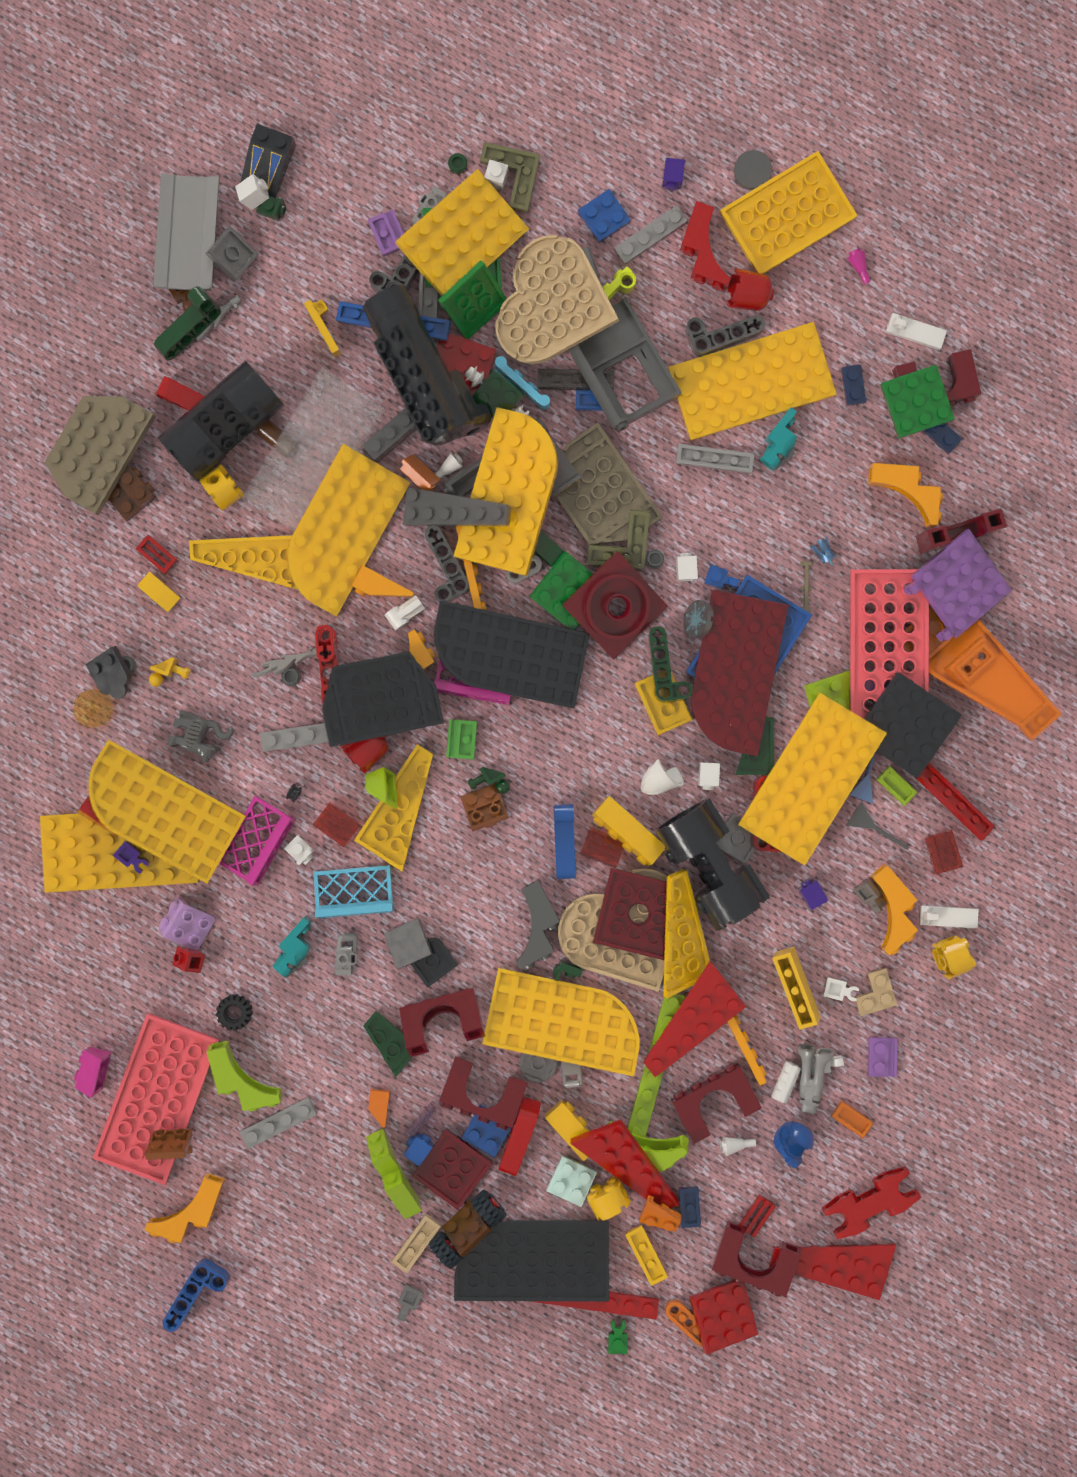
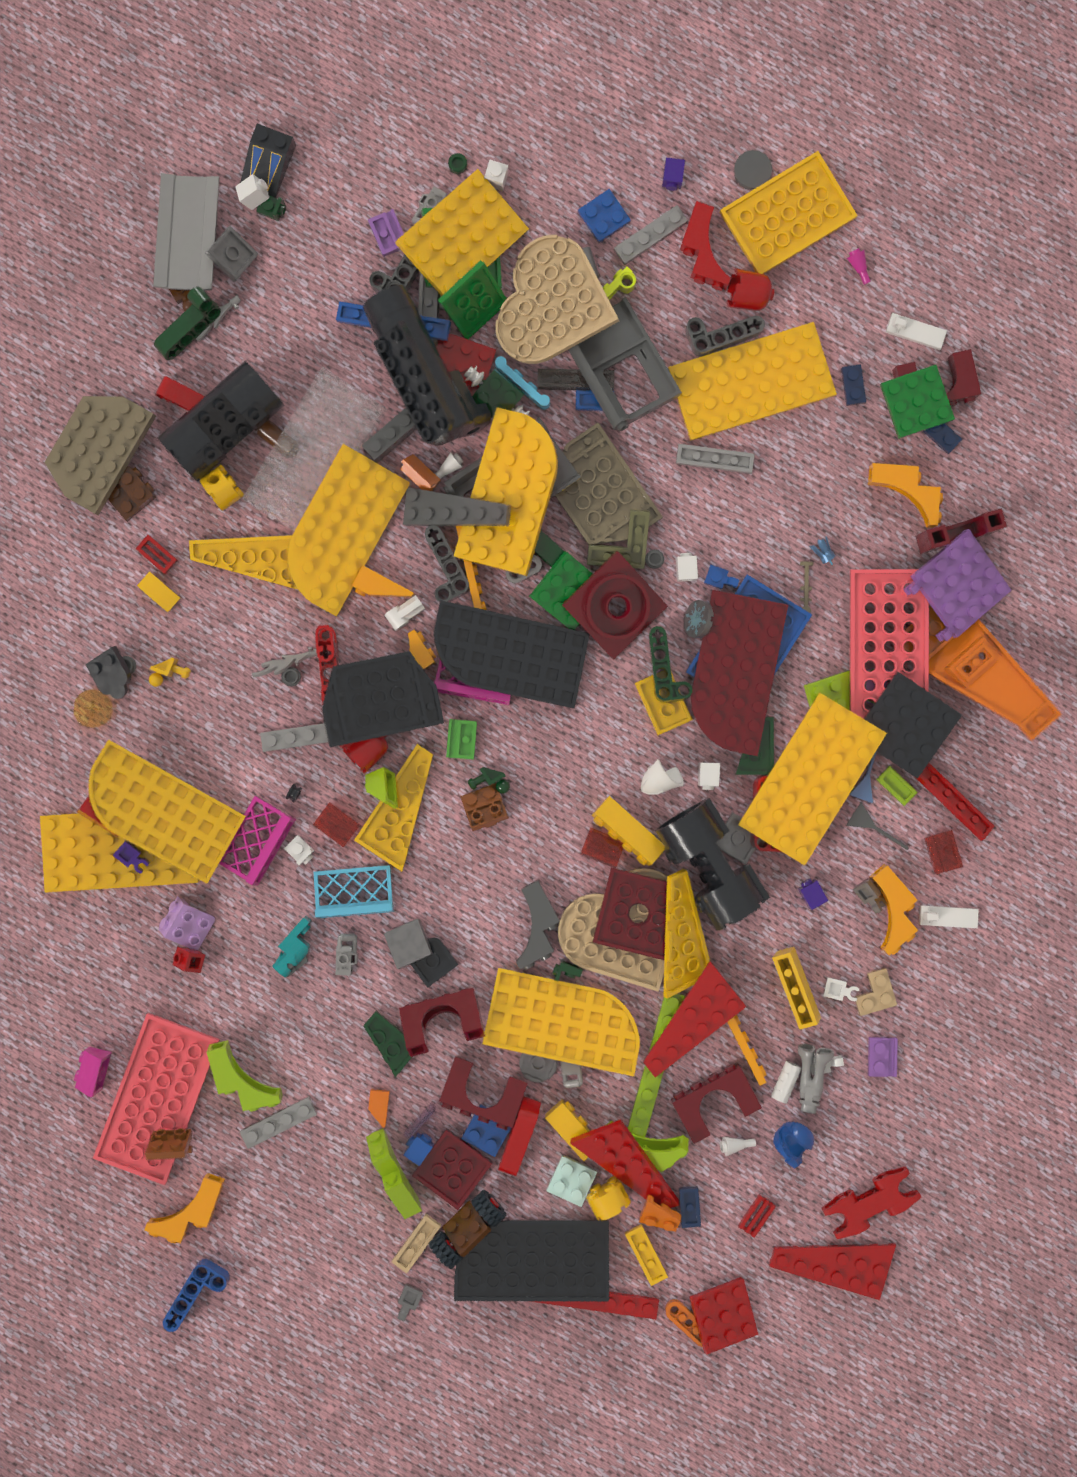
dark grey animal [167,710,234,763] -> none
black tyre [216,994,253,1031] -> none
yellow hinge [304,300,341,358] -> none
olive plate [480,142,540,213] -> none
blue beam [554,804,576,879] -> none
green plate [608,1319,628,1354] -> none
dark red arch [712,1221,801,1297] -> none
teal plate [760,407,797,471] -> none
orange tile [831,1100,874,1139] -> none
yellow brick [932,935,976,979] -> none

